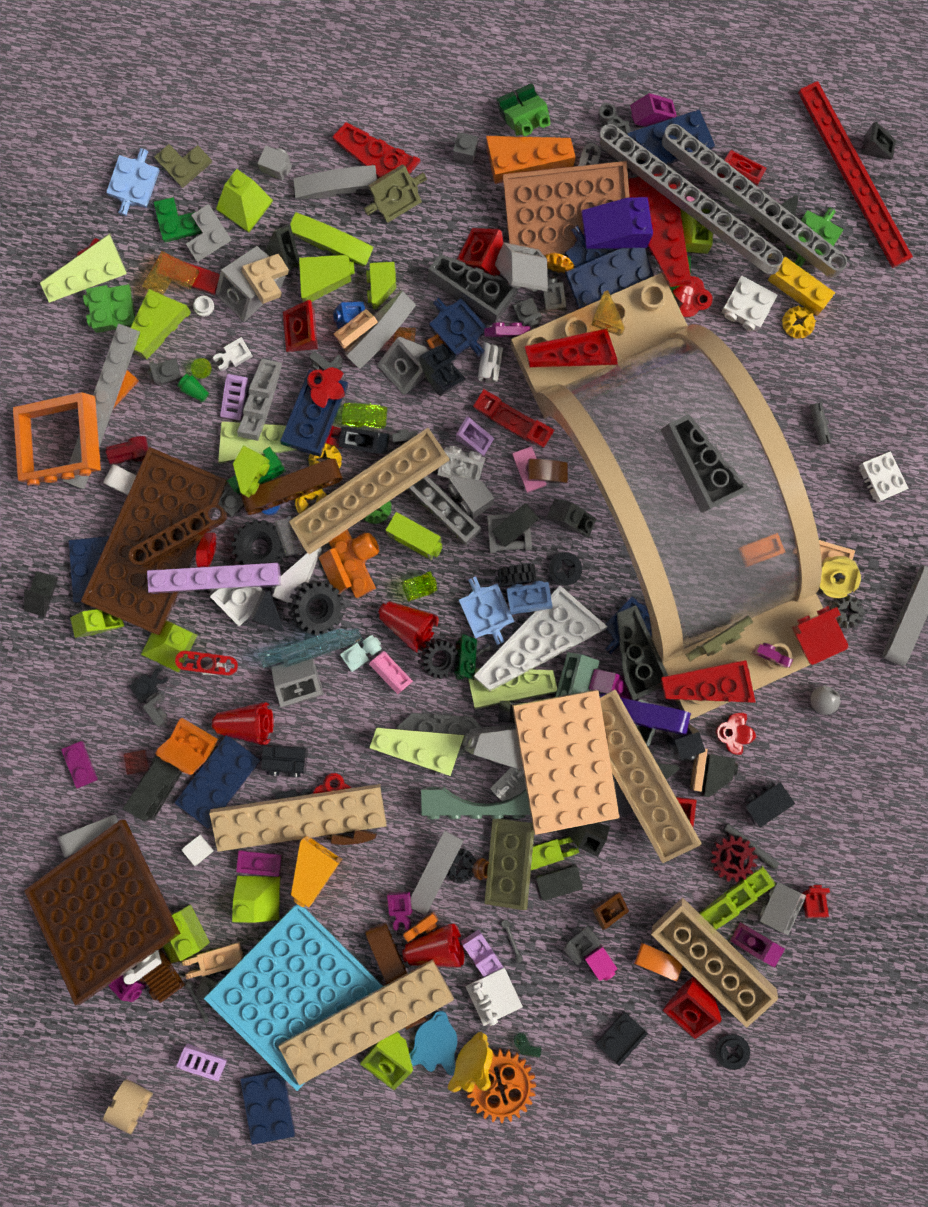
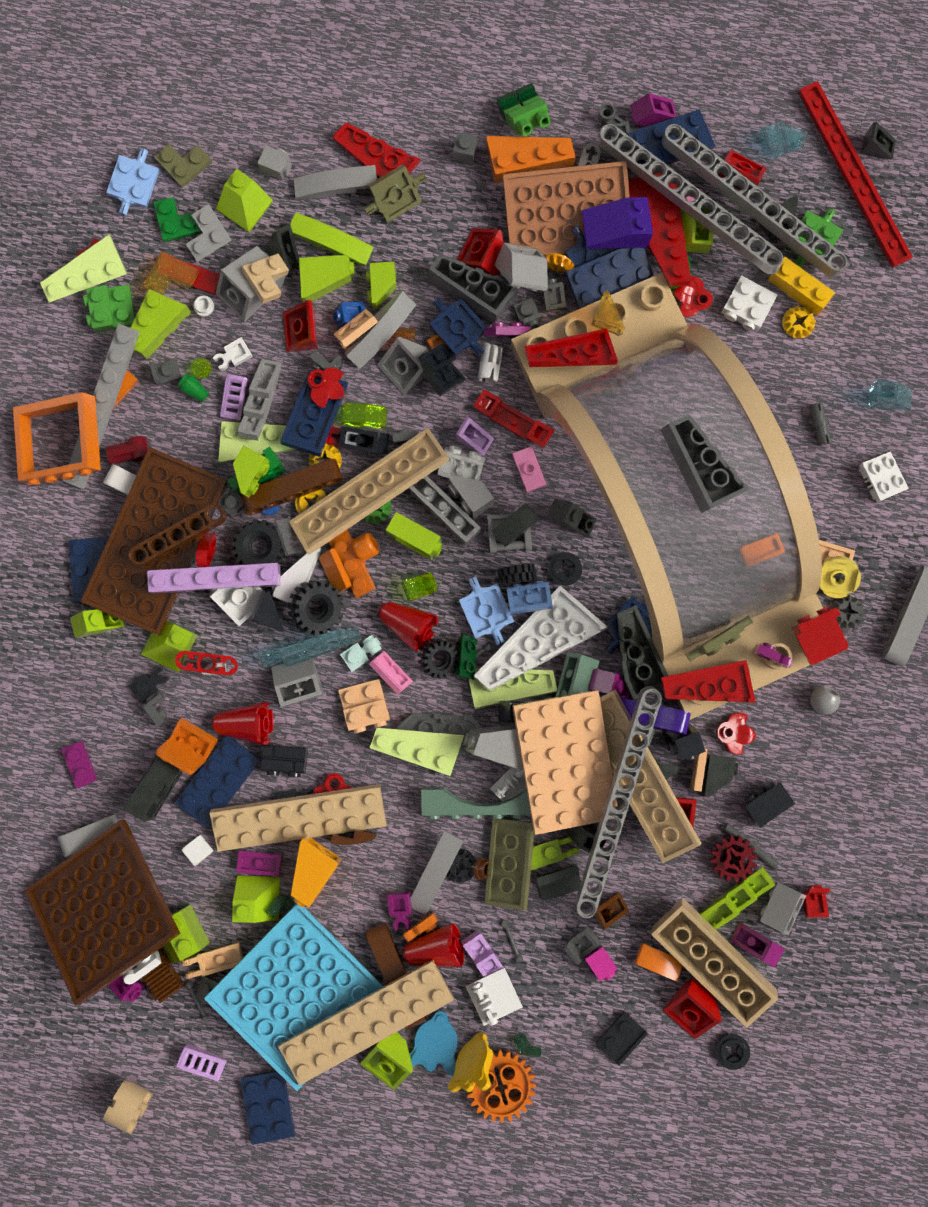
pearl dark grey slope [24,571,58,617] -> none
clear red tile [124,750,149,775] -> none
reddish brown slope [528,459,568,484] -> none
none -> clear green arm [265,895,296,917]
none -> light nougat plate [339,679,390,734]
none -> light grey beam [575,686,662,918]
none -> clear light blue slope [758,121,809,158]
none -> clear light blue slope [869,380,912,410]

